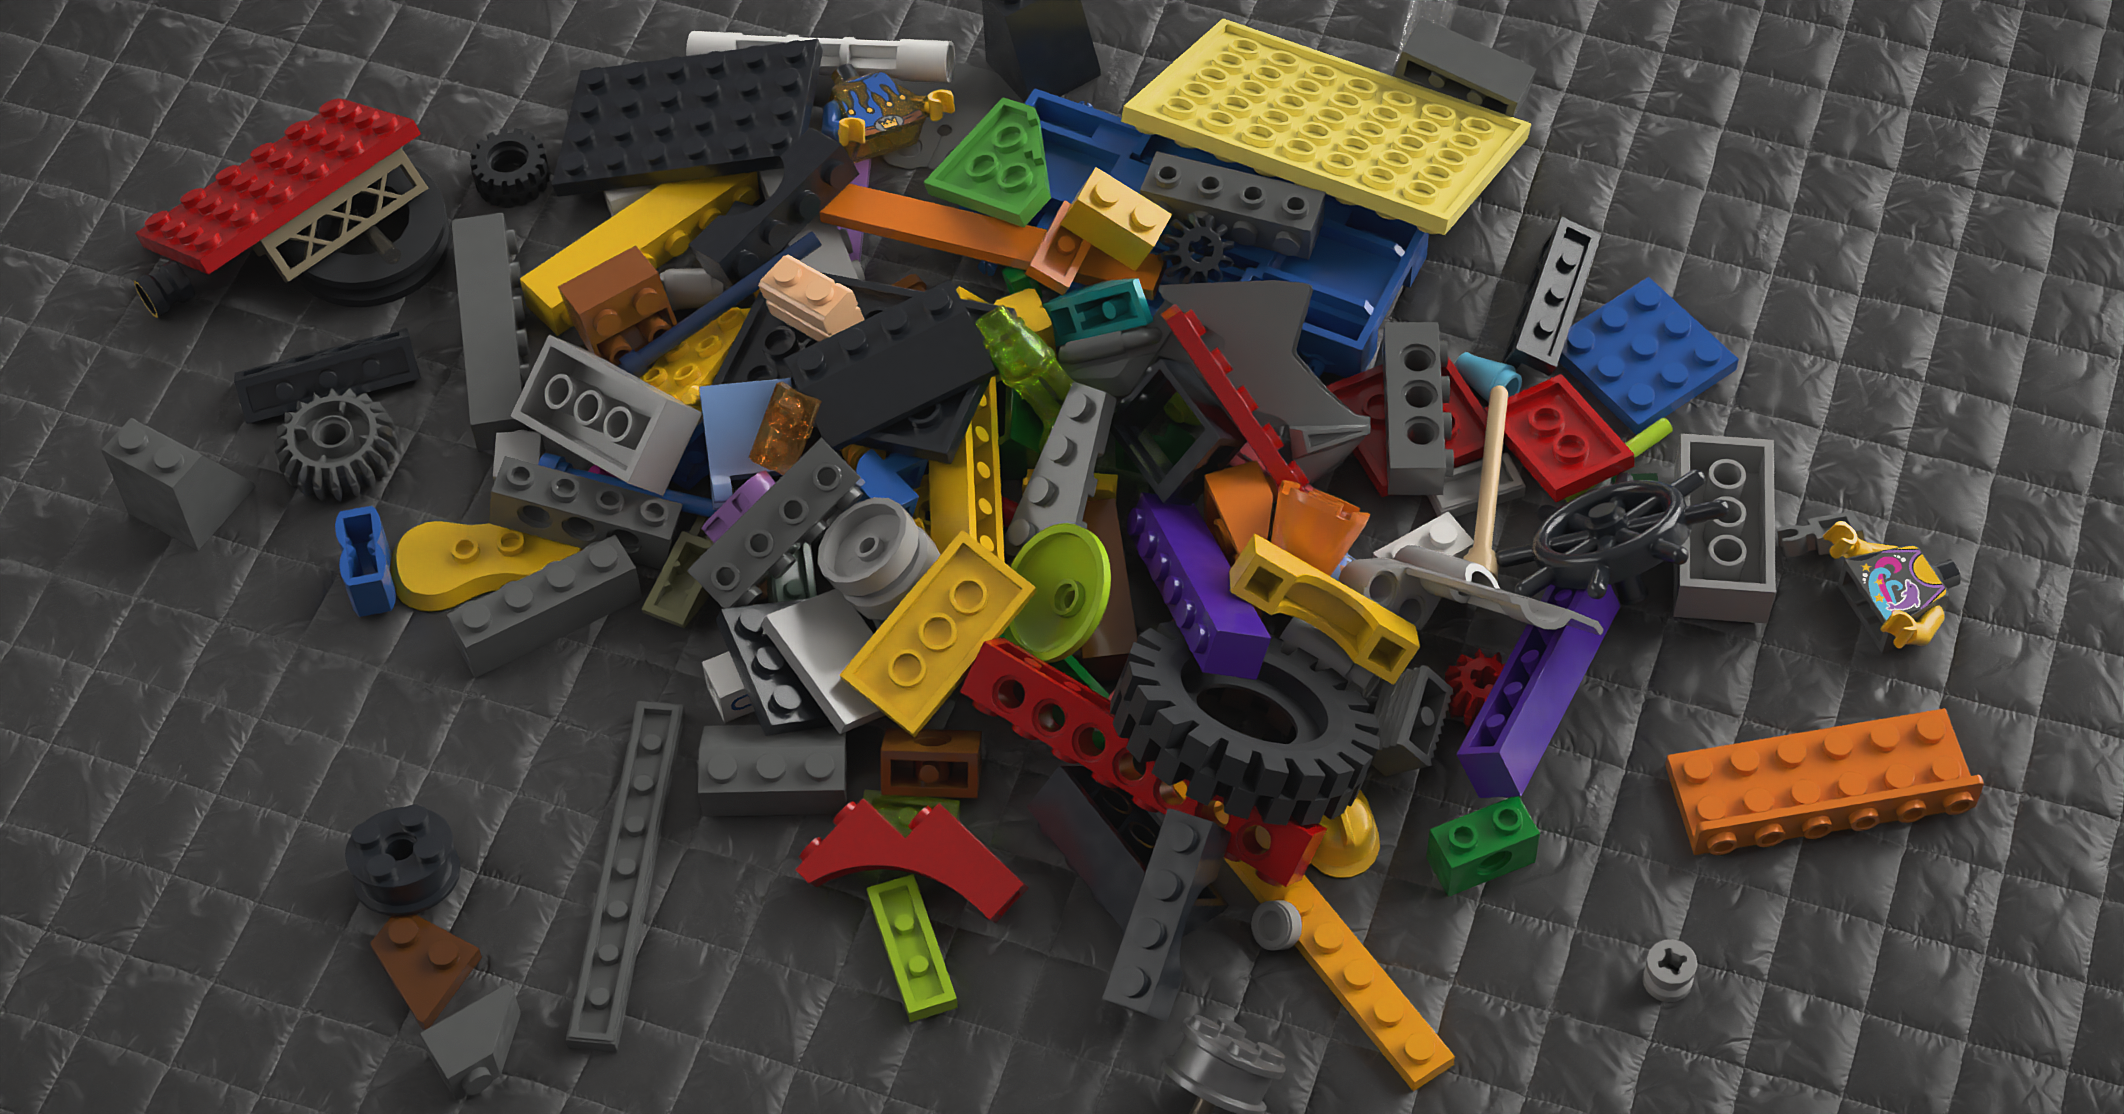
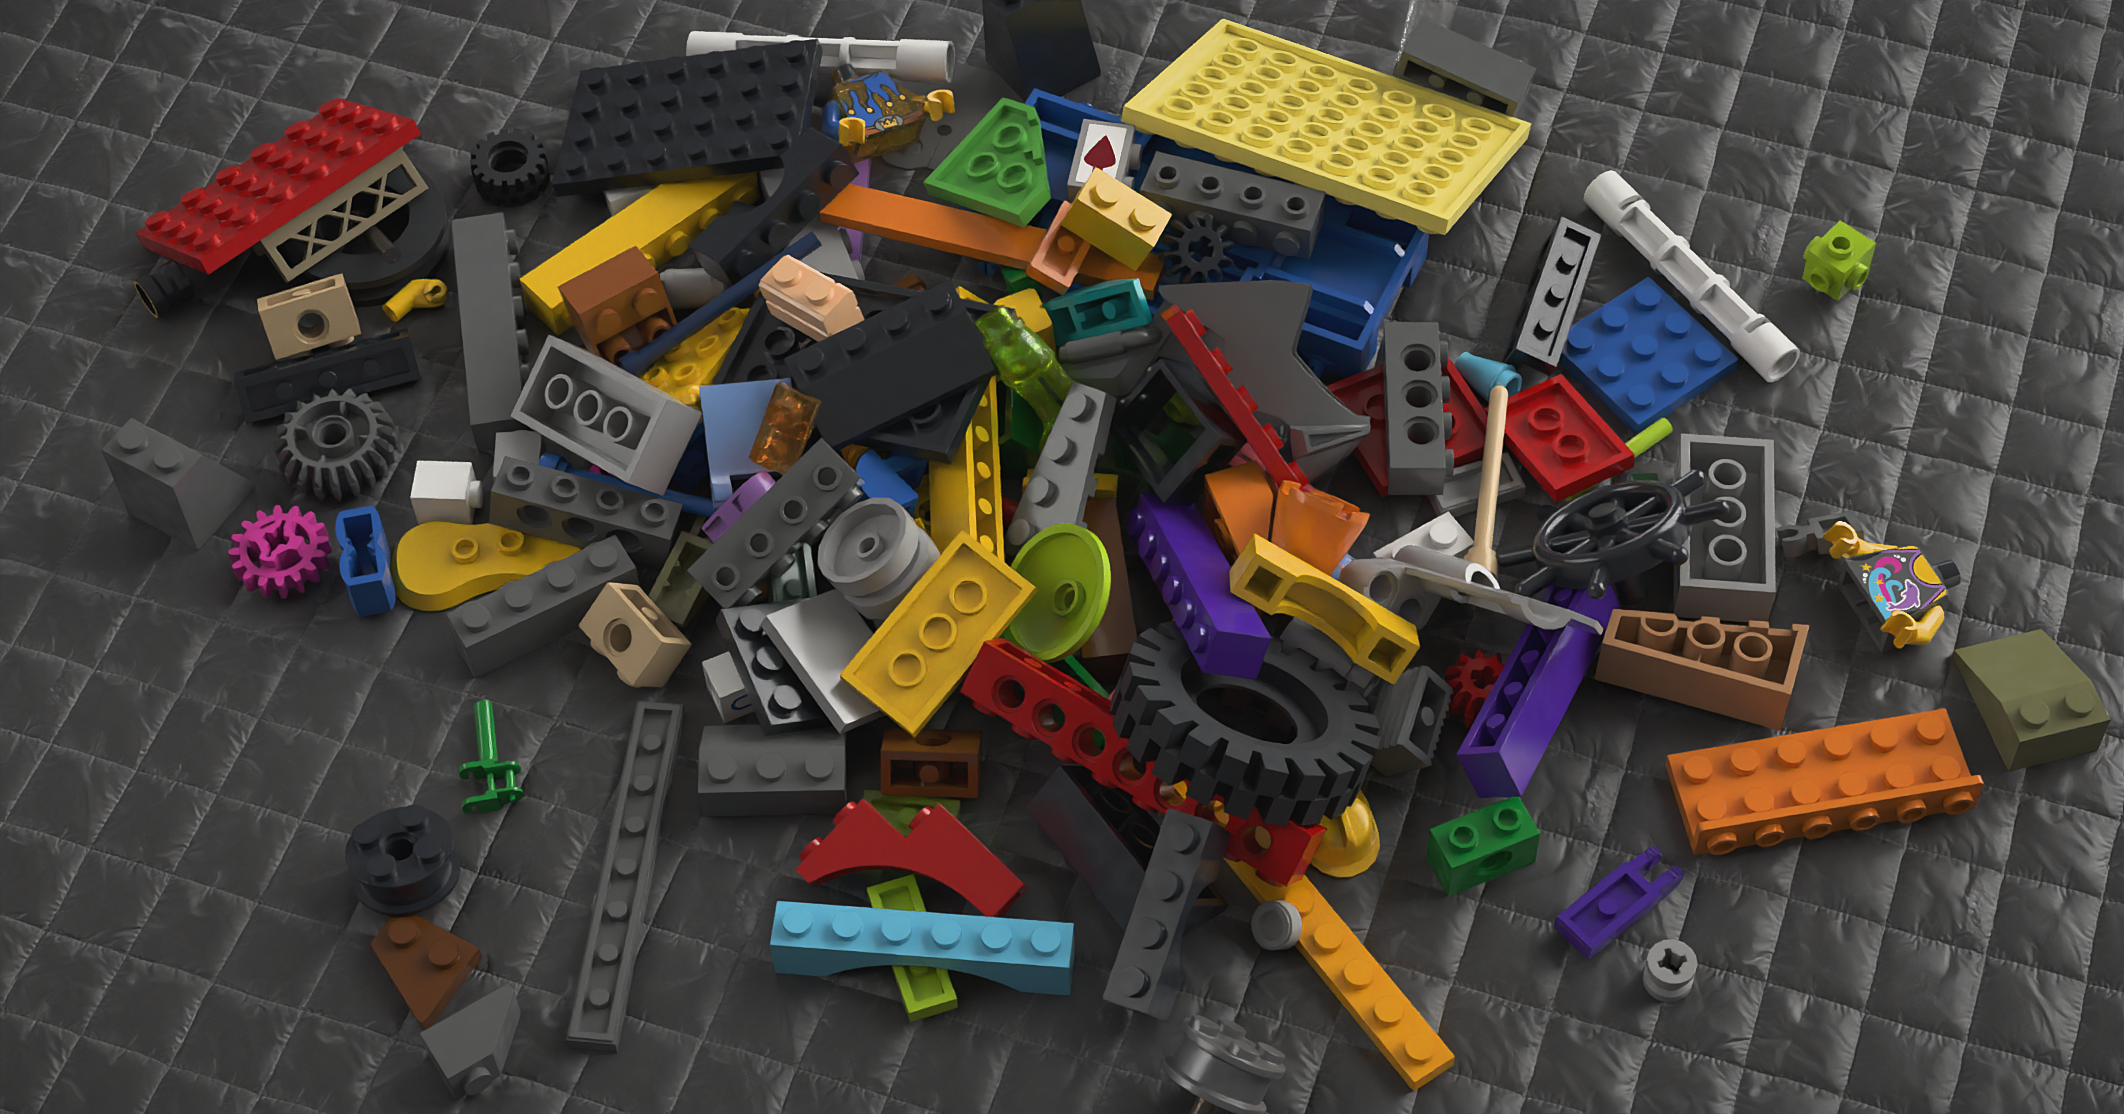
none -> dark pink gear [228,505,332,599]
none -> tan brick [257,273,361,360]
none -> yellow arm [382,279,448,322]
none -> white brick [410,461,484,525]
none -> green piece [458,700,524,814]
none -> tan brick [578,582,692,688]
none -> medium azure arch [770,901,1075,996]
none -> brick [1067,119,1142,204]
none -> dark purple hinge [1554,846,1684,960]
none -> white piece [1583,170,1800,382]
none -> medium nougat wedge [1594,609,1810,731]
none -> lime brick [1802,220,1876,301]
none -> olive slope [1952,629,2111,772]

